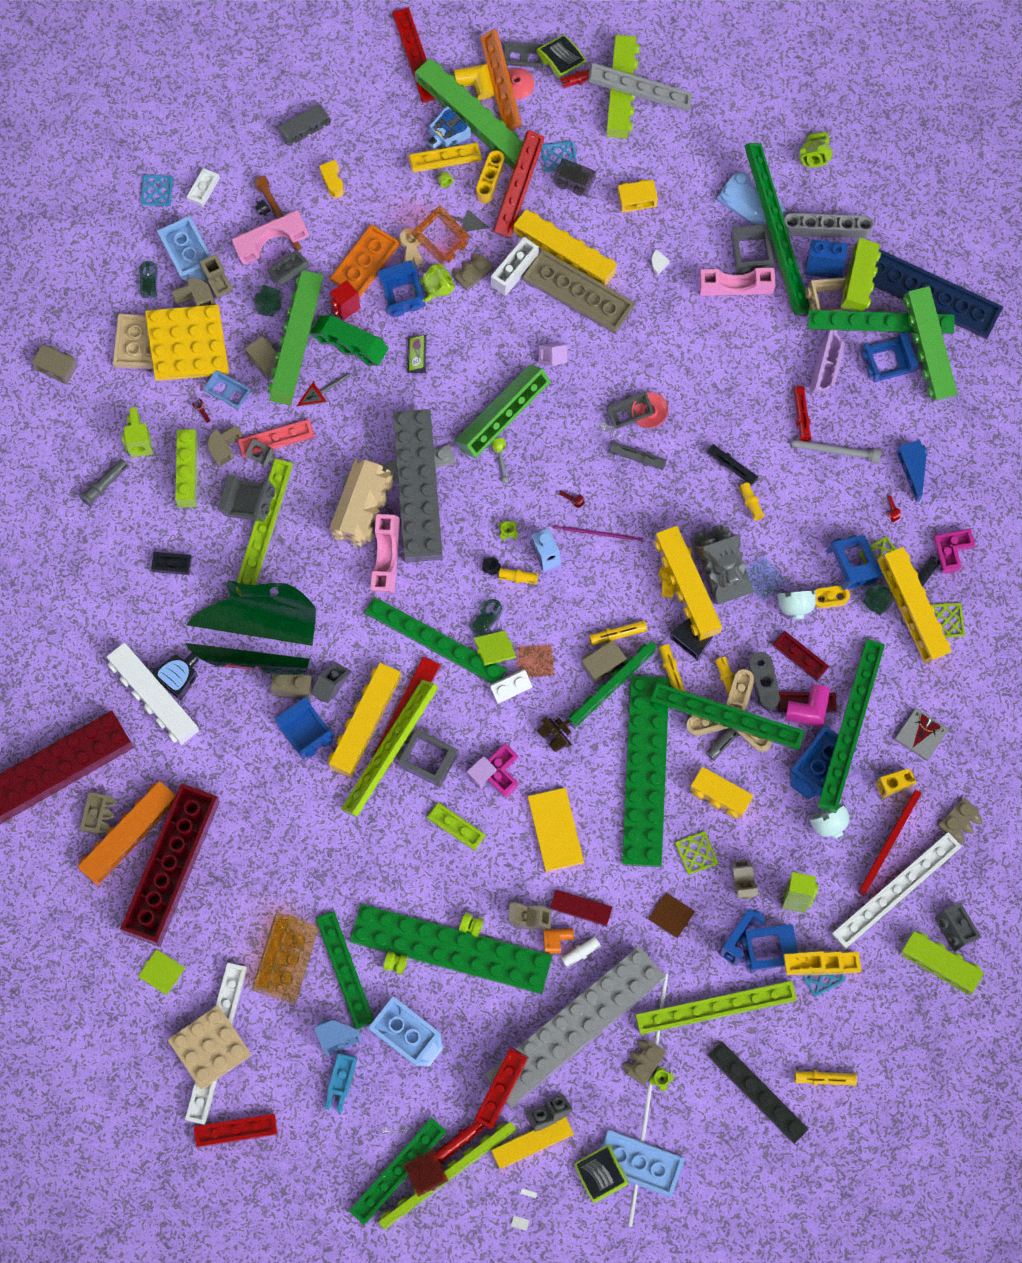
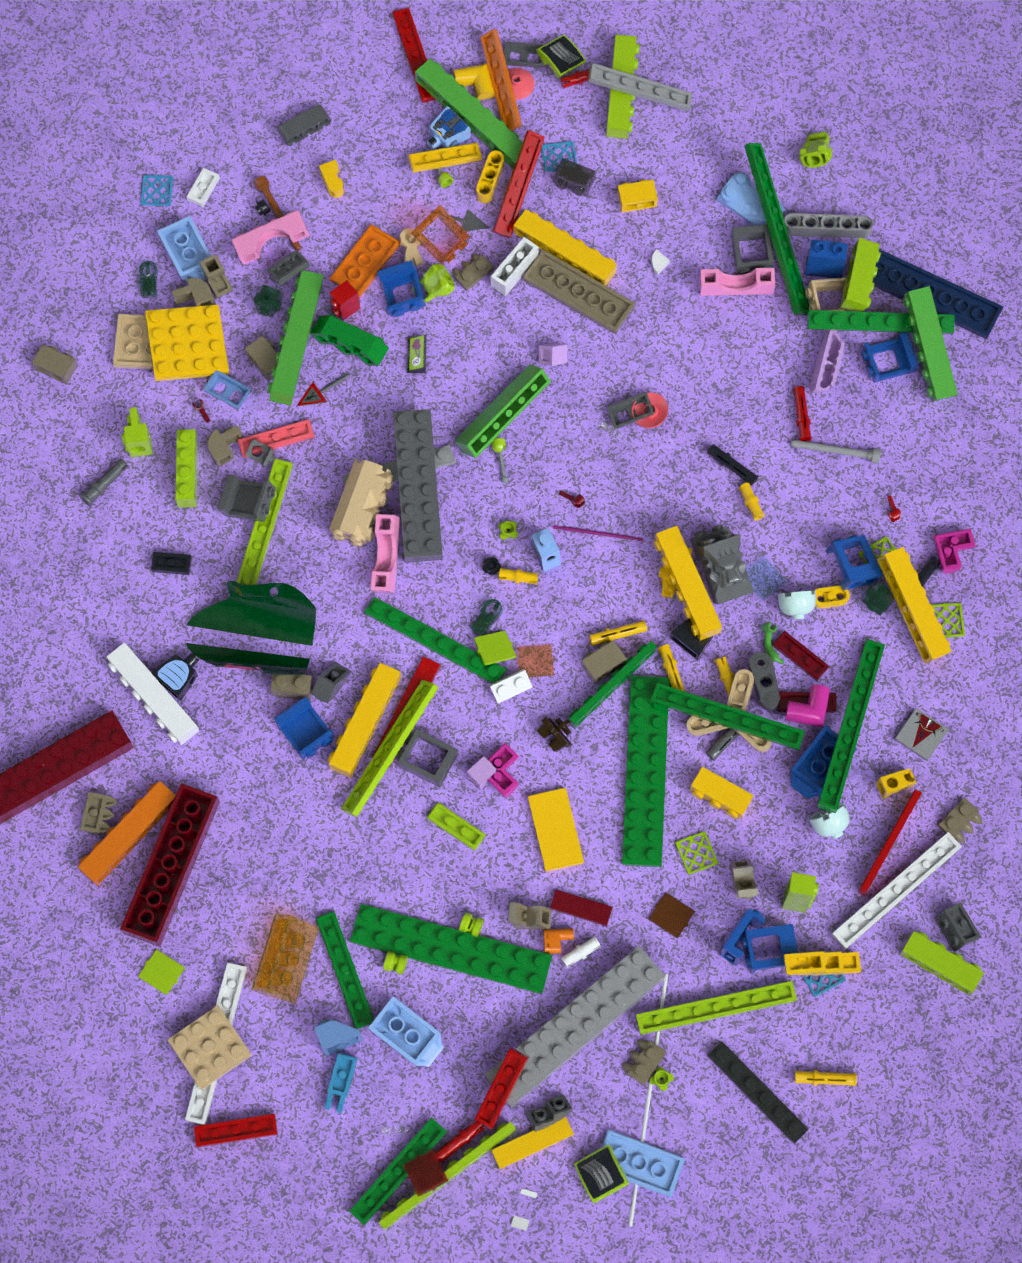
dark grey pin [610,441,667,470] -> none
blue slope [897,440,928,503] -> none
none -> bright green piece [762,621,784,664]

